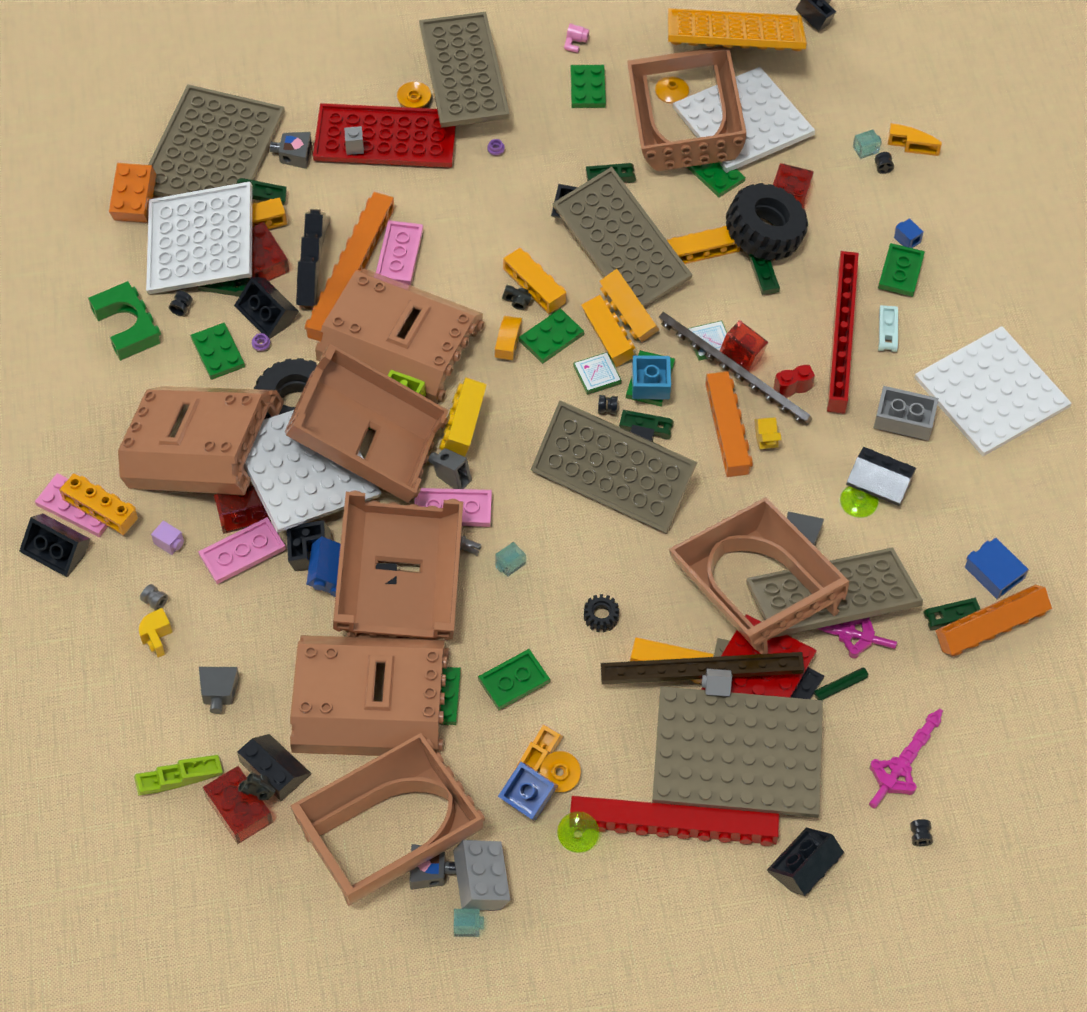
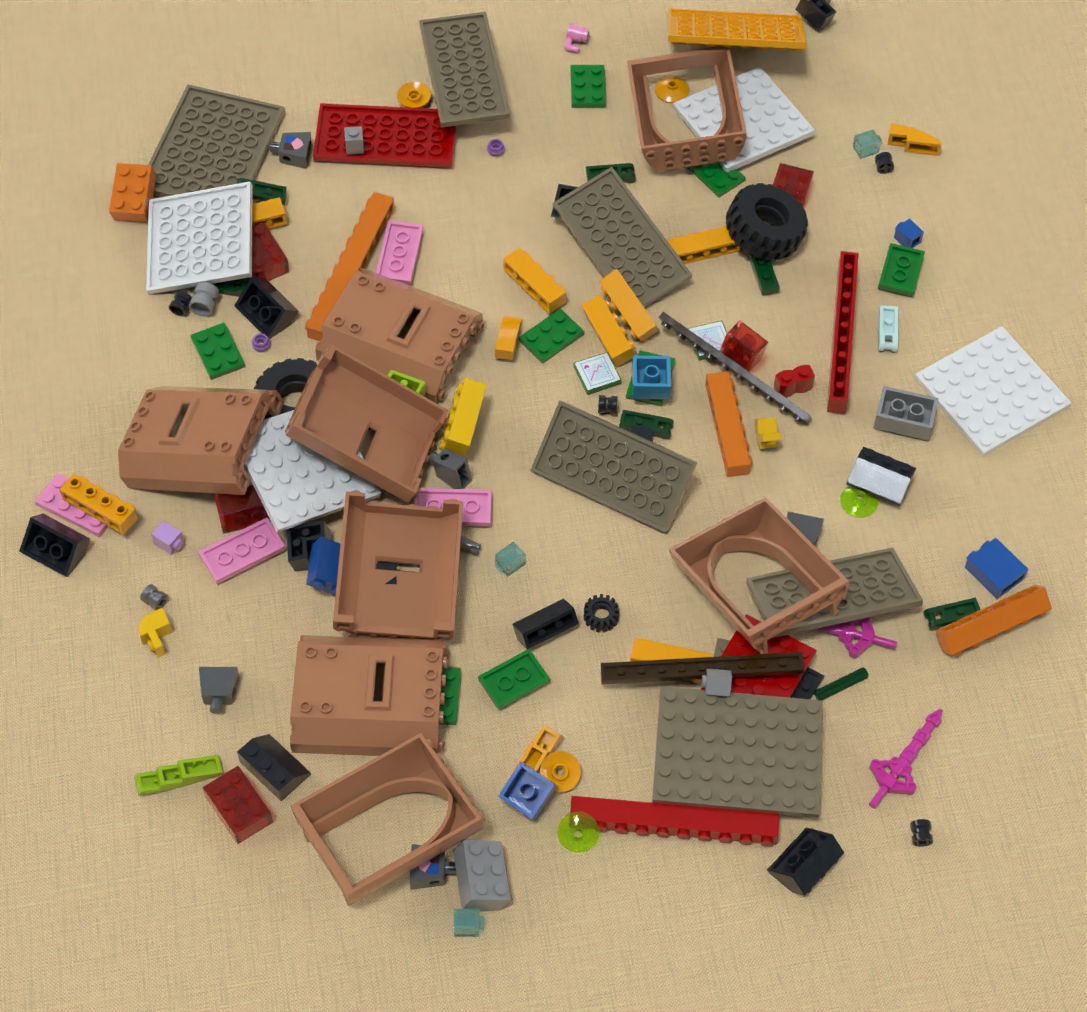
green arch [88,281,161,361] -> none
pearl dark grey plate [238,772,275,800] -> none
black arch [296,209,330,306] -> none
pearl dark grey plate [502,285,532,310] -> none
none -> light grey wheel [189,282,219,316]
none -> black brick [512,598,579,650]

